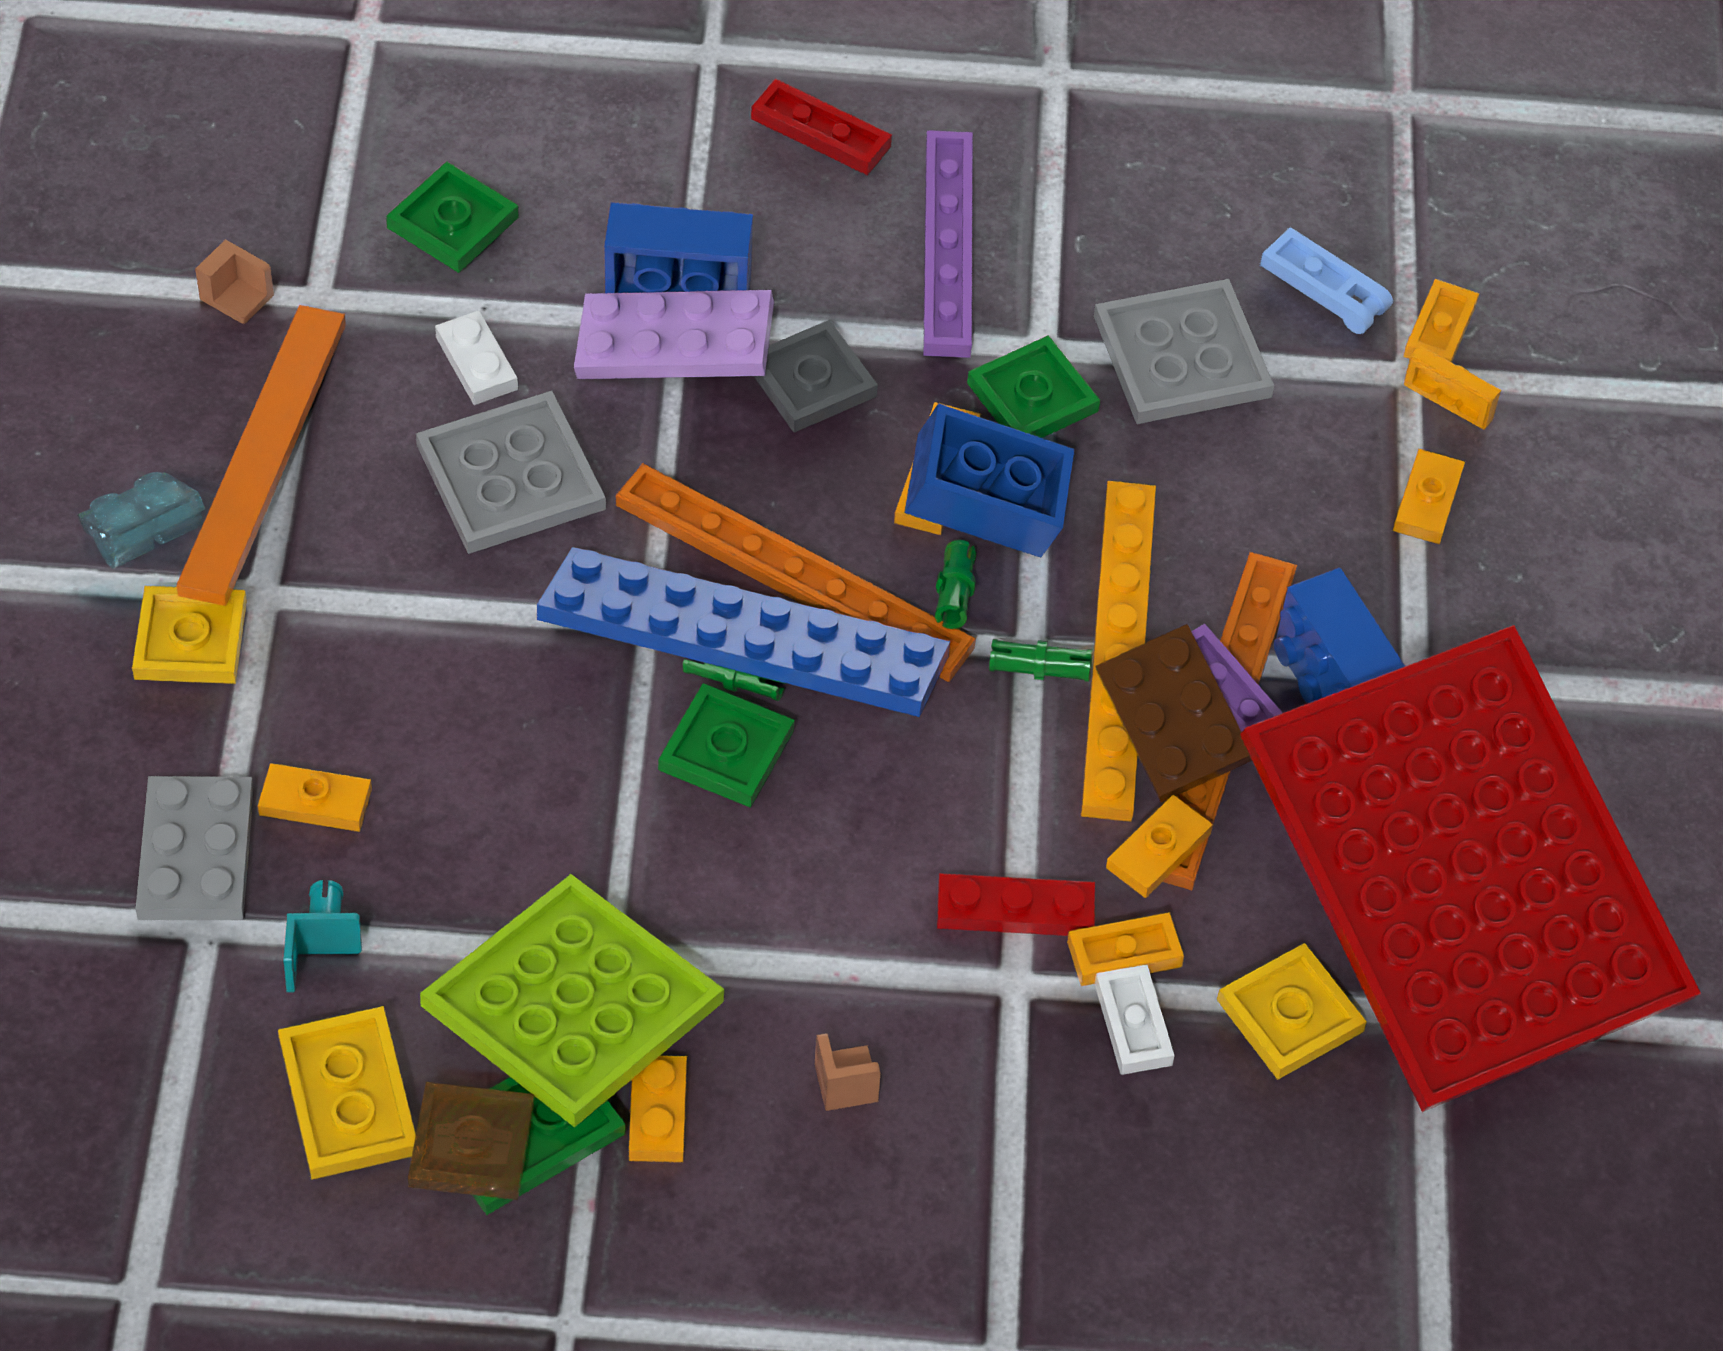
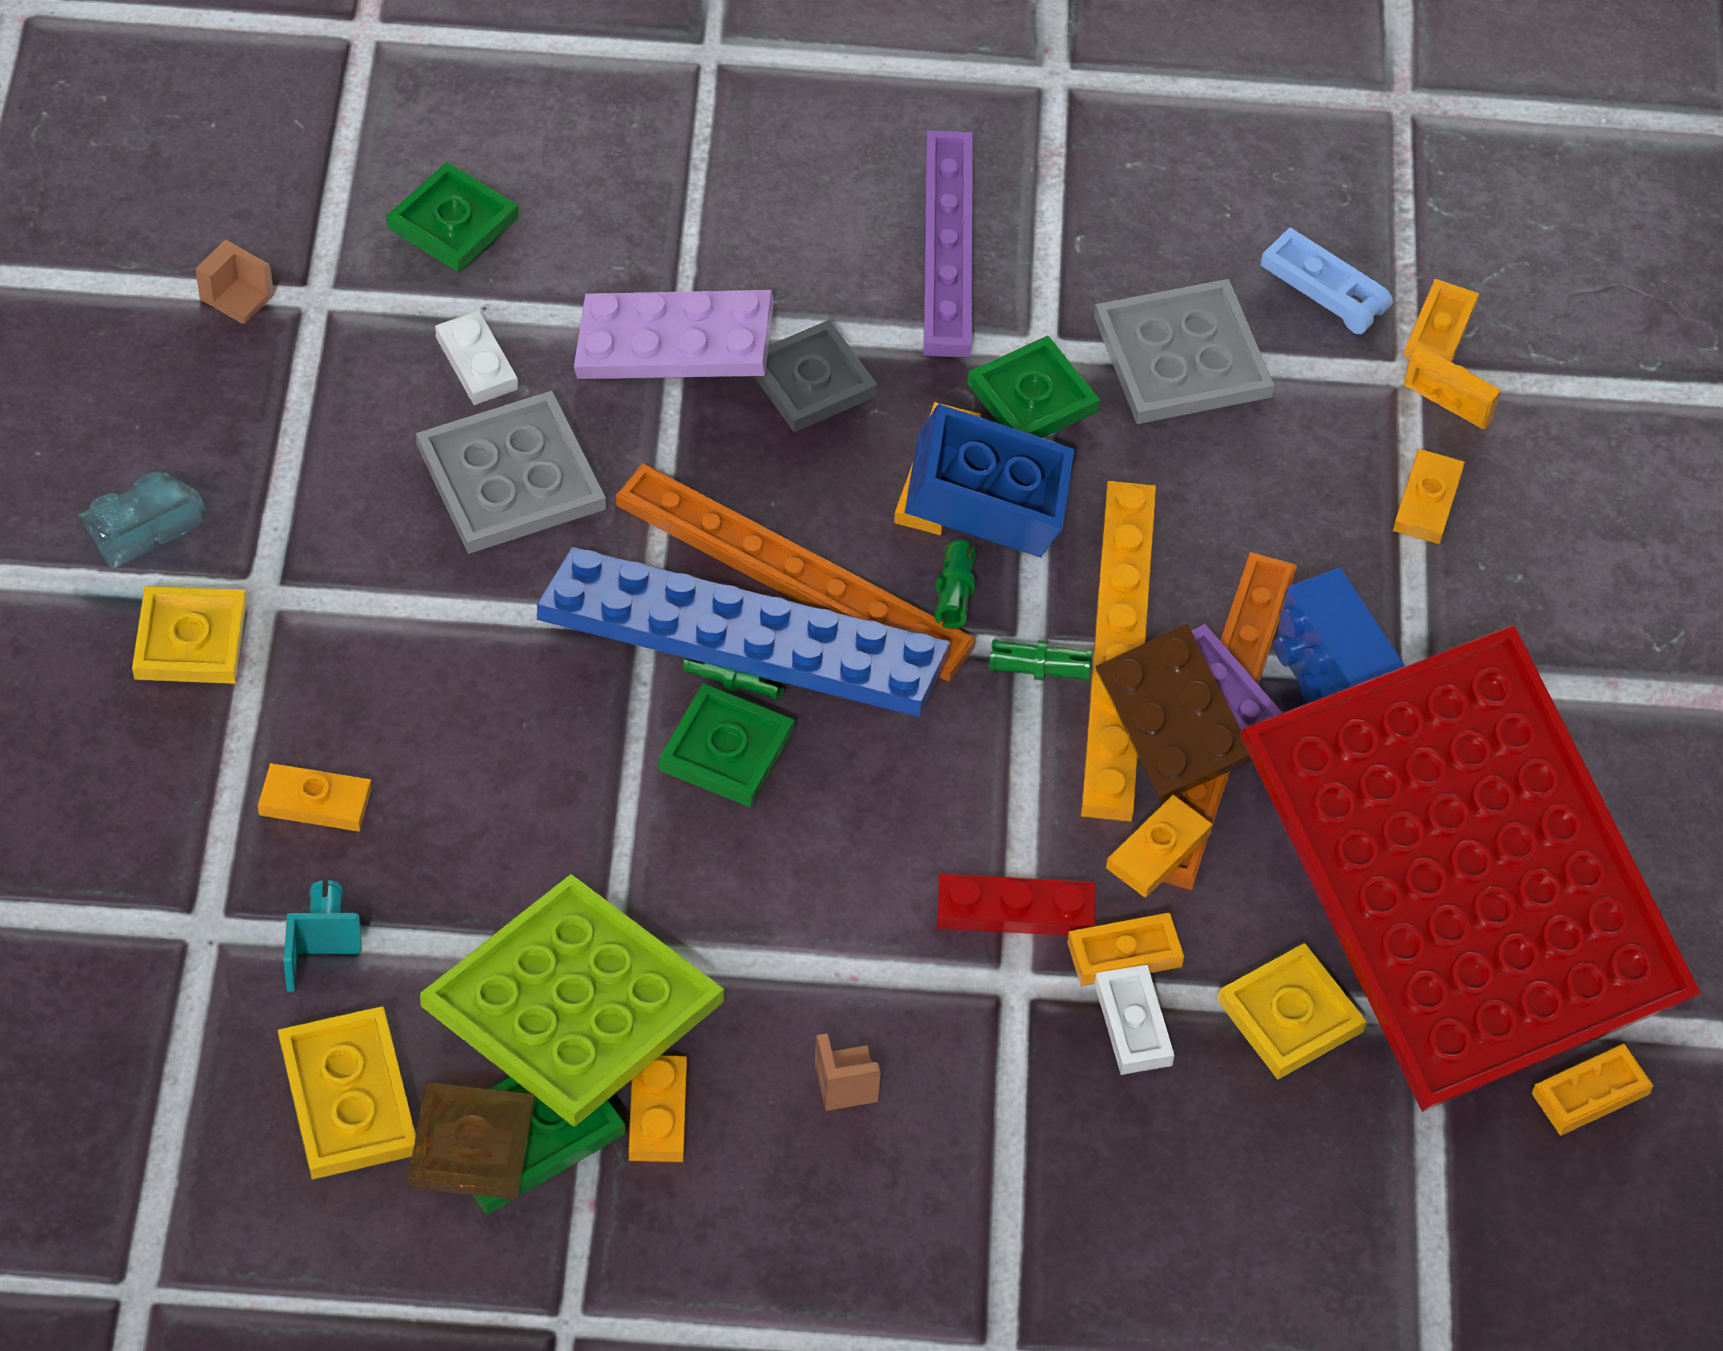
light grey plate [135,776,254,920] -> none
orange tile [177,305,346,606] -> none
blue brick [604,202,753,293] -> none
red plate [751,78,892,176] -> none
none -> light orange plate [1532,1044,1653,1136]

